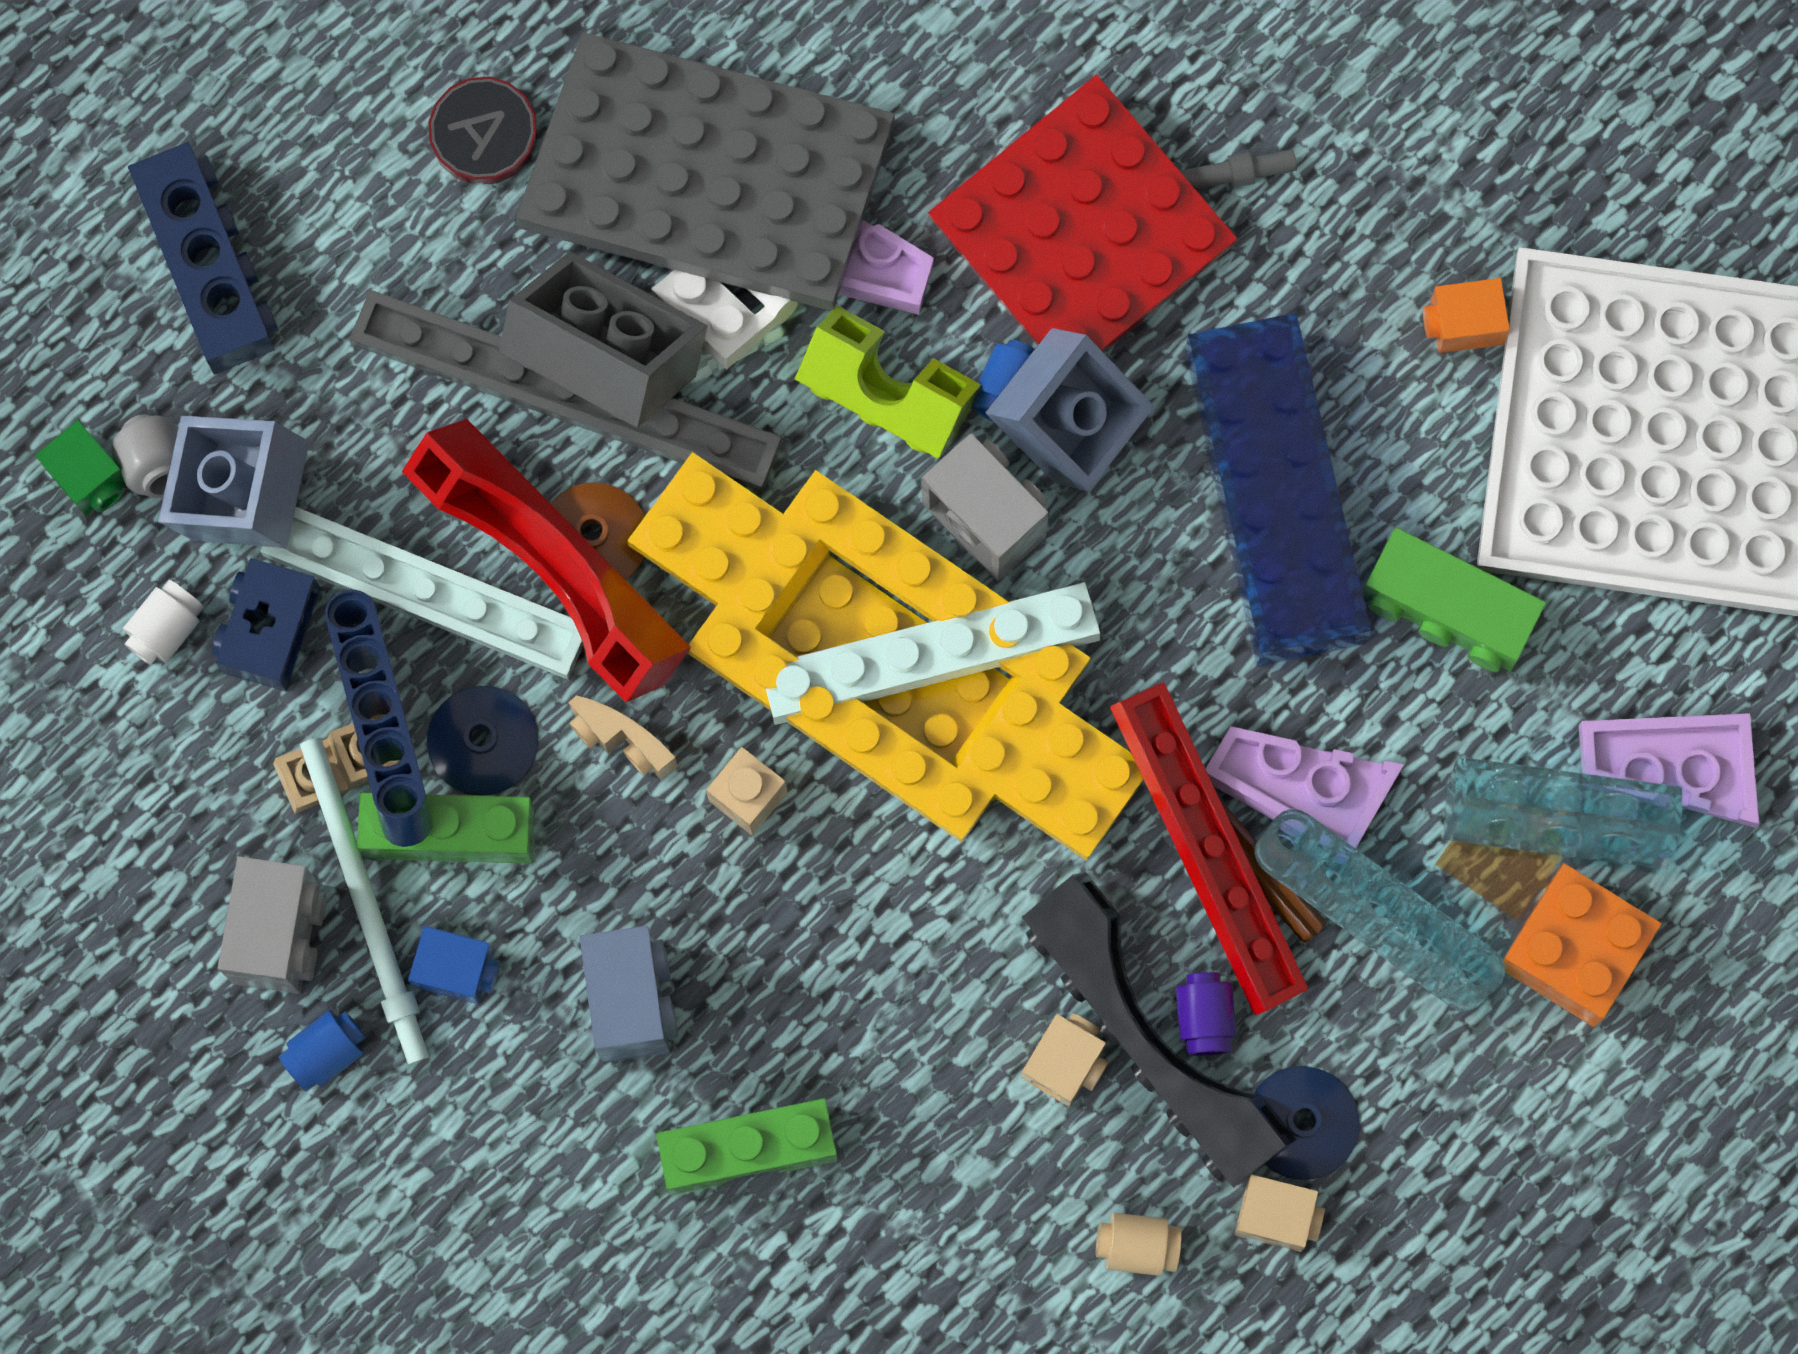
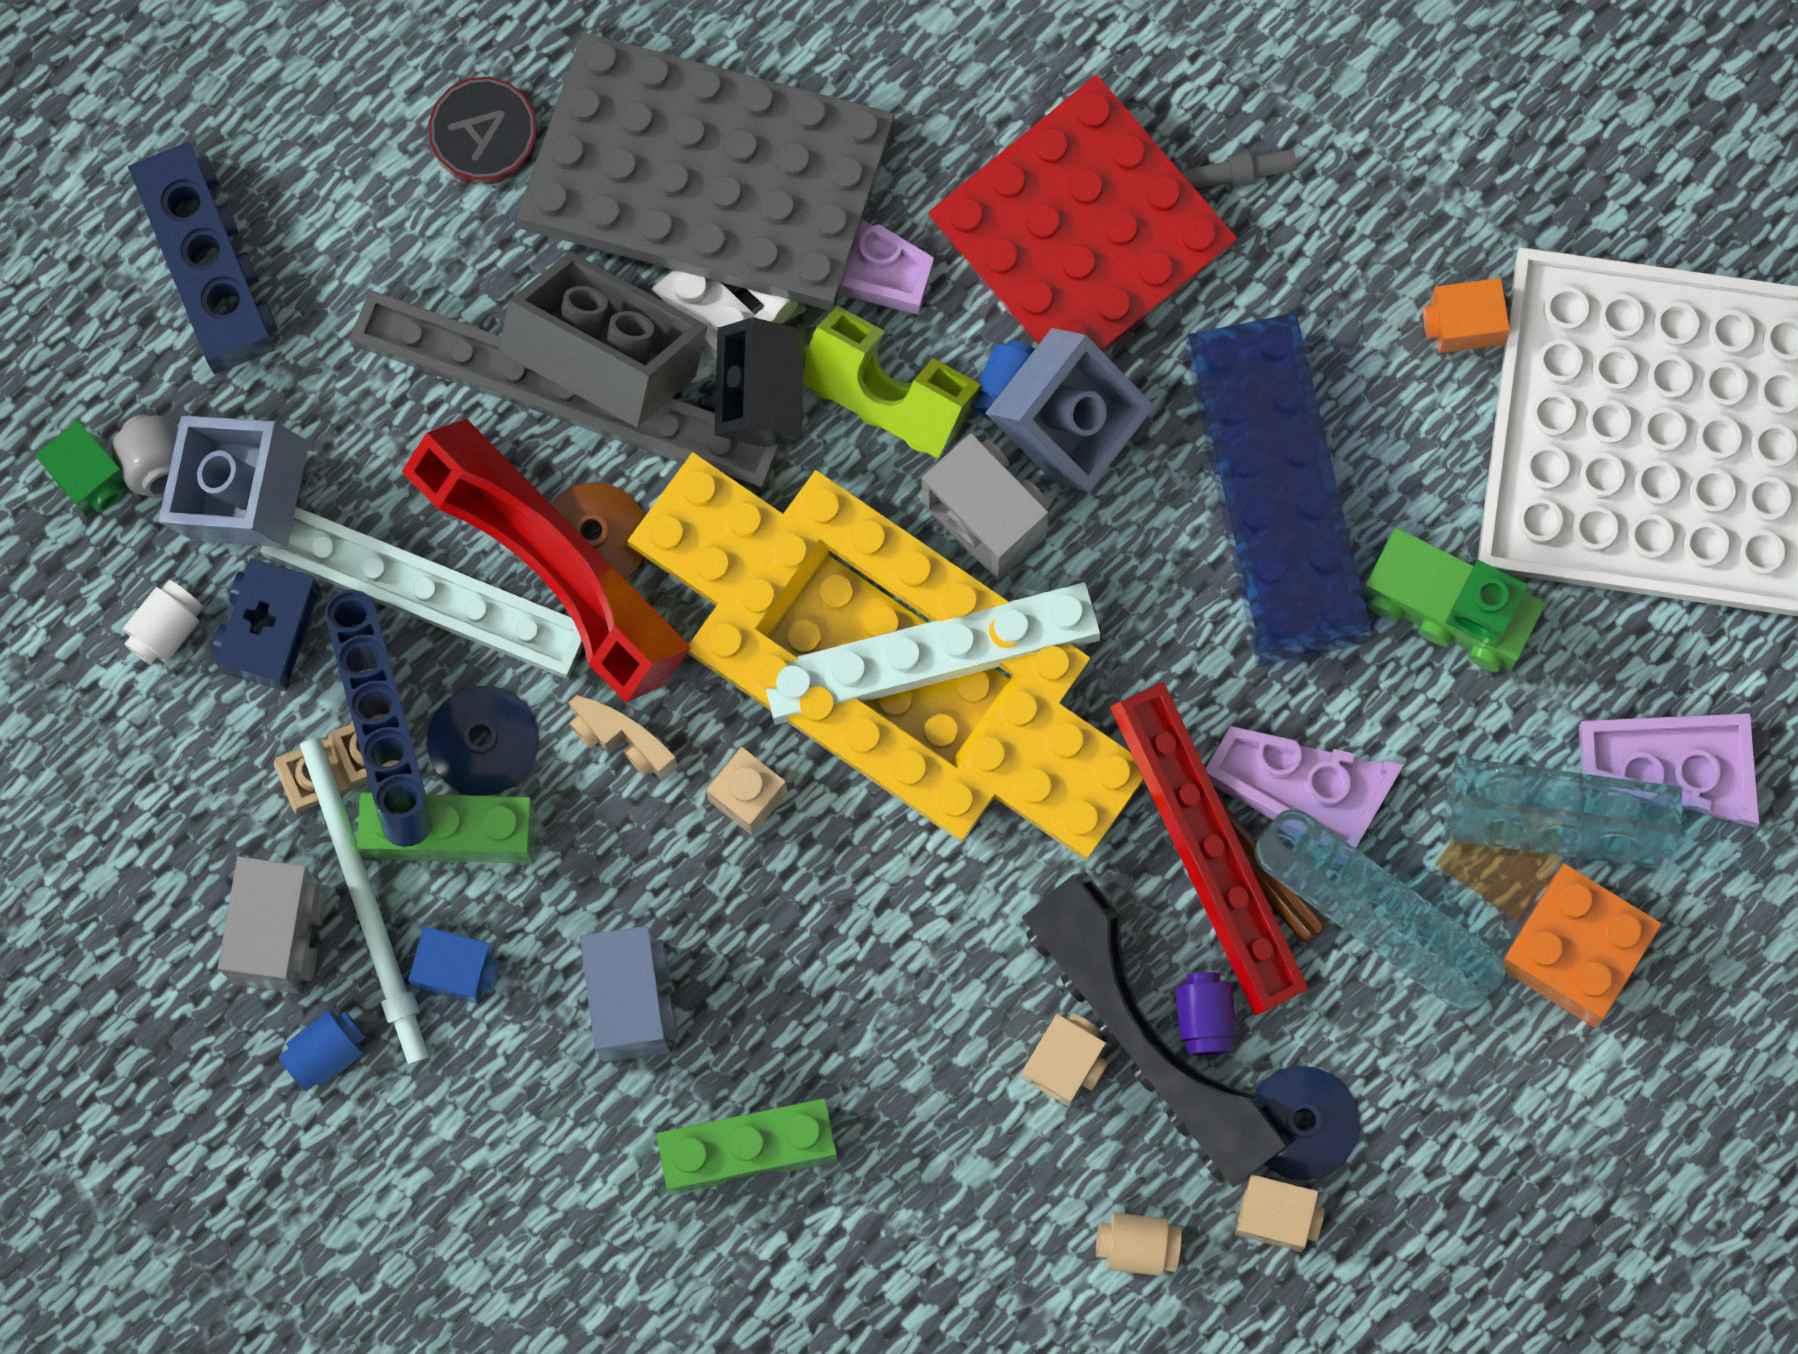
none -> black brick [698,317,805,447]
none -> green brick [1445,559,1528,649]

